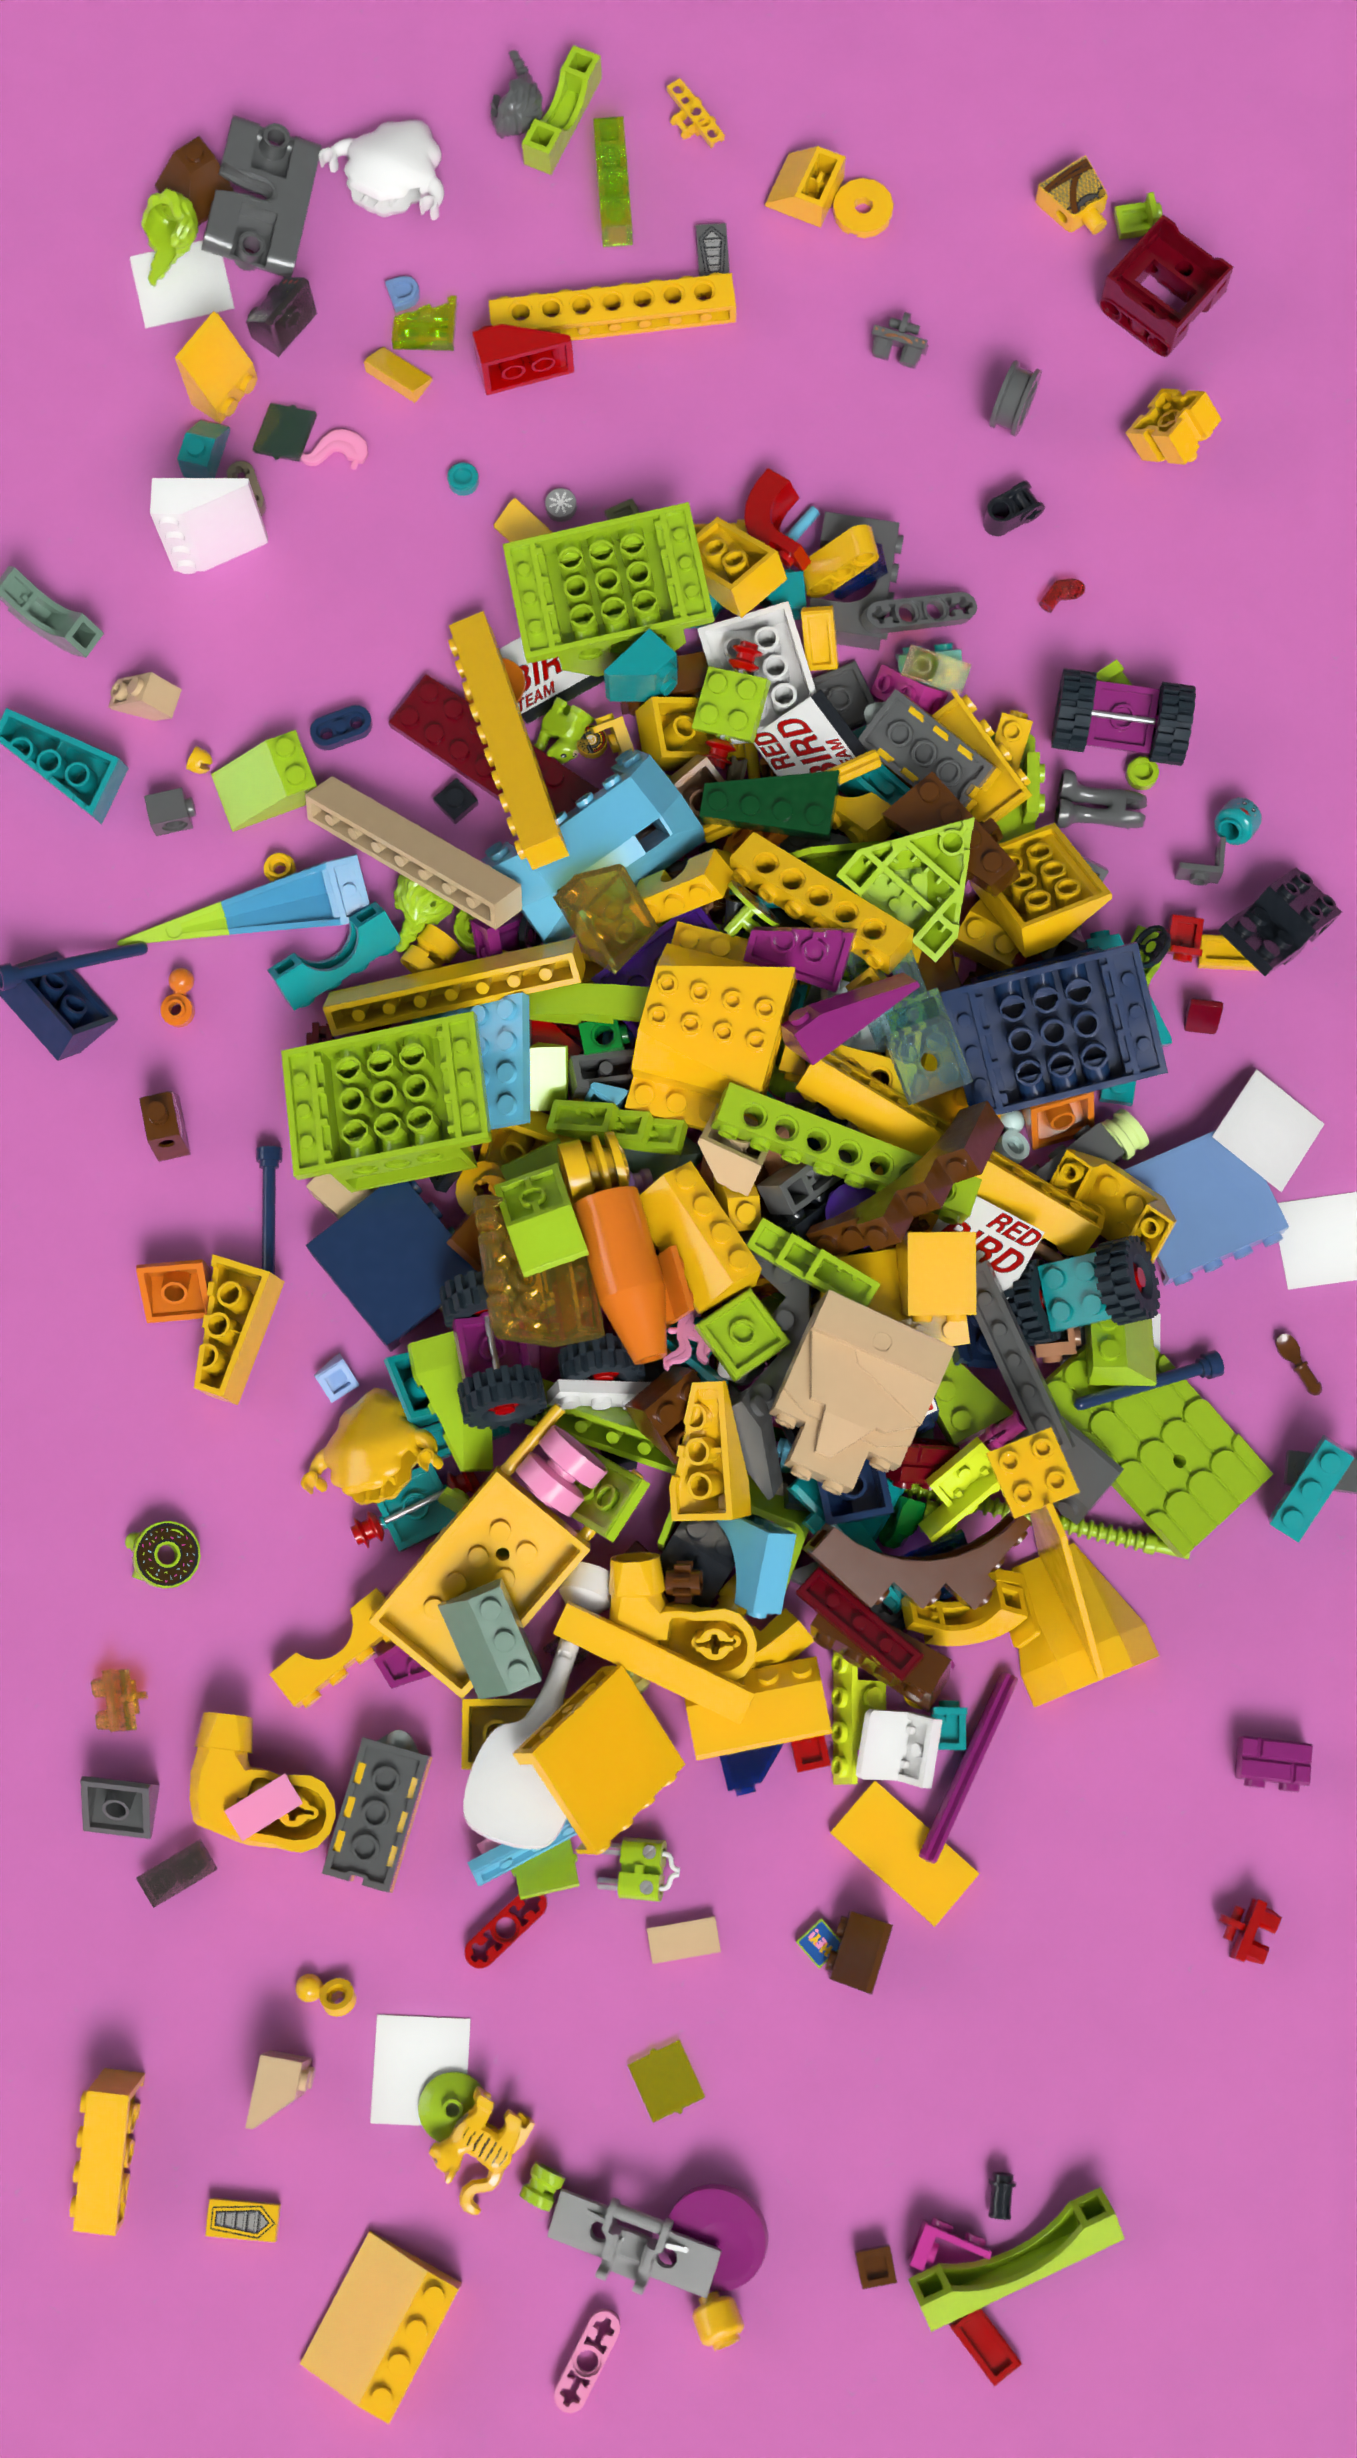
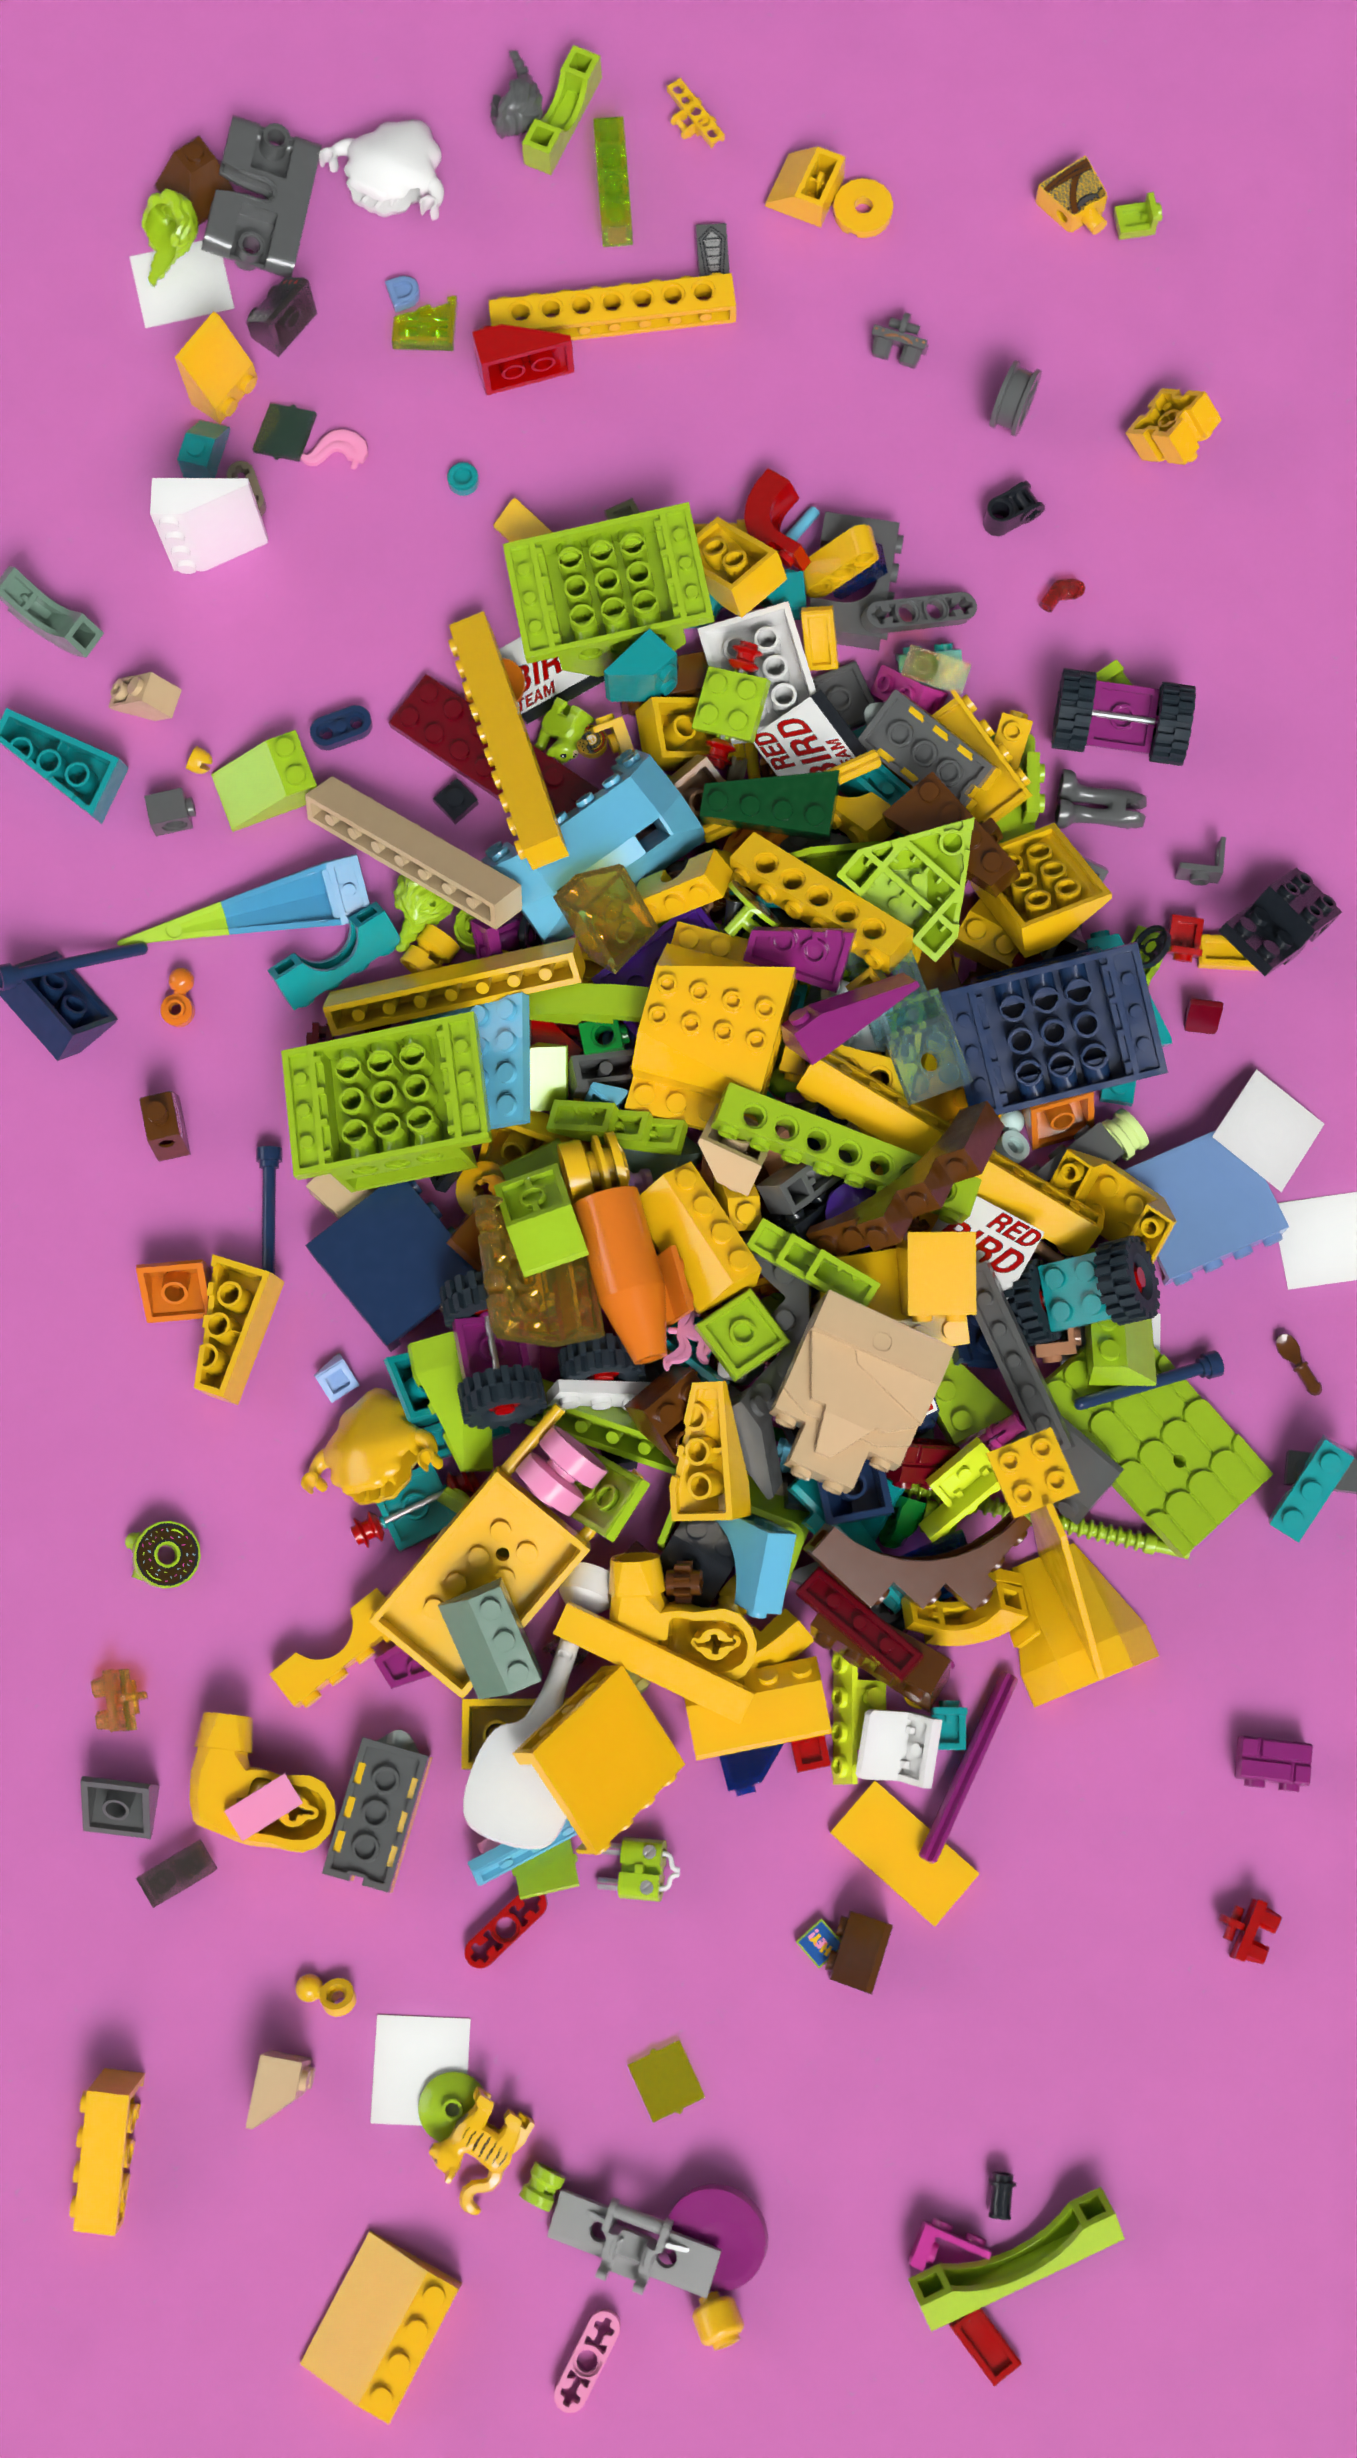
tile [205,2198,281,2242] -> none
yellow plate [263,853,296,882] -> none
yellow slope [364,347,433,403] -> none
light grey tile [545,488,577,522] -> none
tan tile [647,1916,721,1964] -> none
reddish brown plate [855,2244,897,2290] -> none
dark red piece [1100,215,1233,357] -> none
lime tile [1126,756,1159,790] -> none
teal head [1214,797,1262,845] -> none

